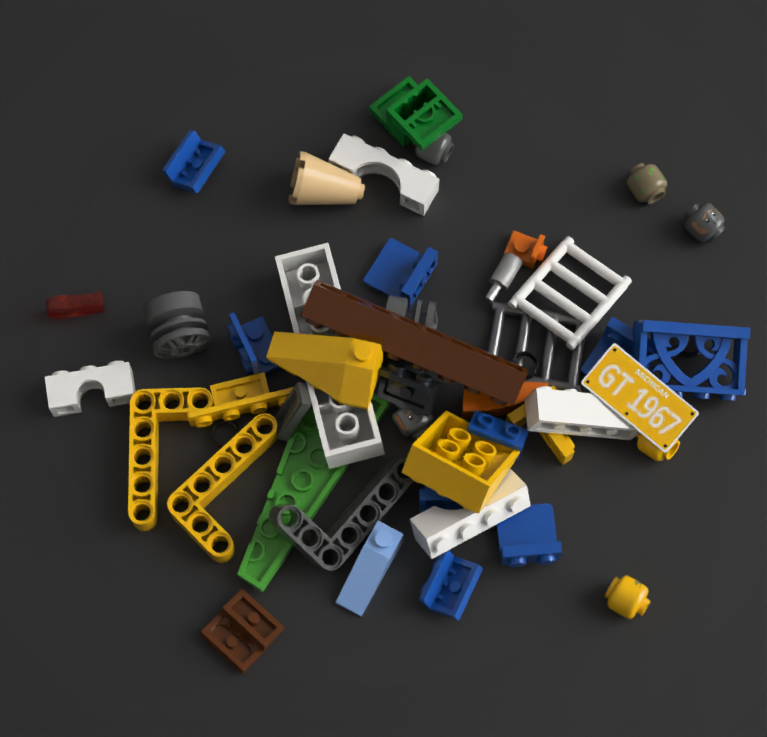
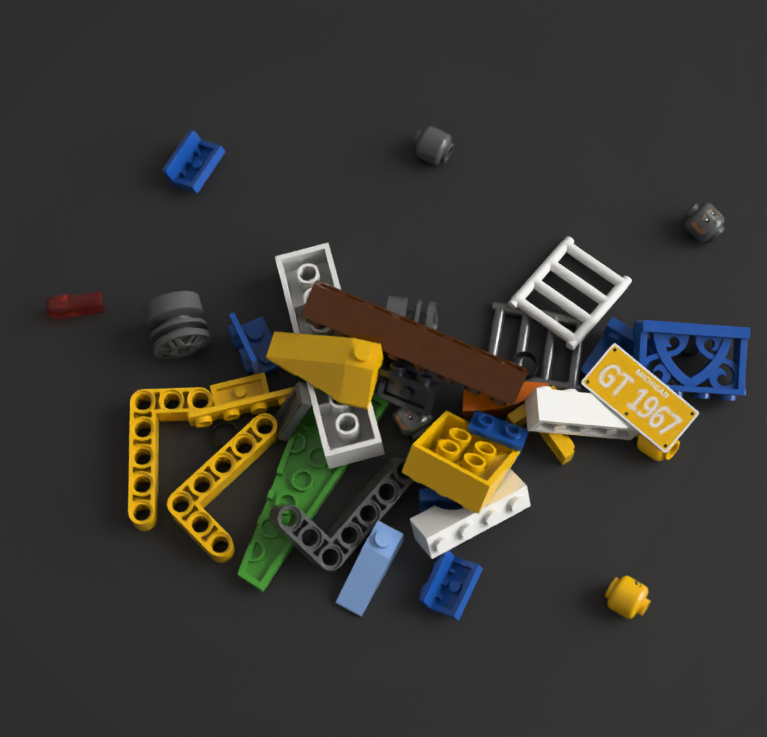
white arch [45,361,136,417] -> none
reddish brown slope [199,589,285,675] -> none
tan cone [289,151,365,205] -> none
white arch [328,133,439,216] -> none
blue bracket [364,238,438,308] -> none
green bracket [369,76,463,151] -> none
light grey piece [485,253,523,303] -> none
blue bracket [497,503,562,567] -> none
orange bracket [503,231,548,269] -> none
dark tan head [627,163,667,204] -> none

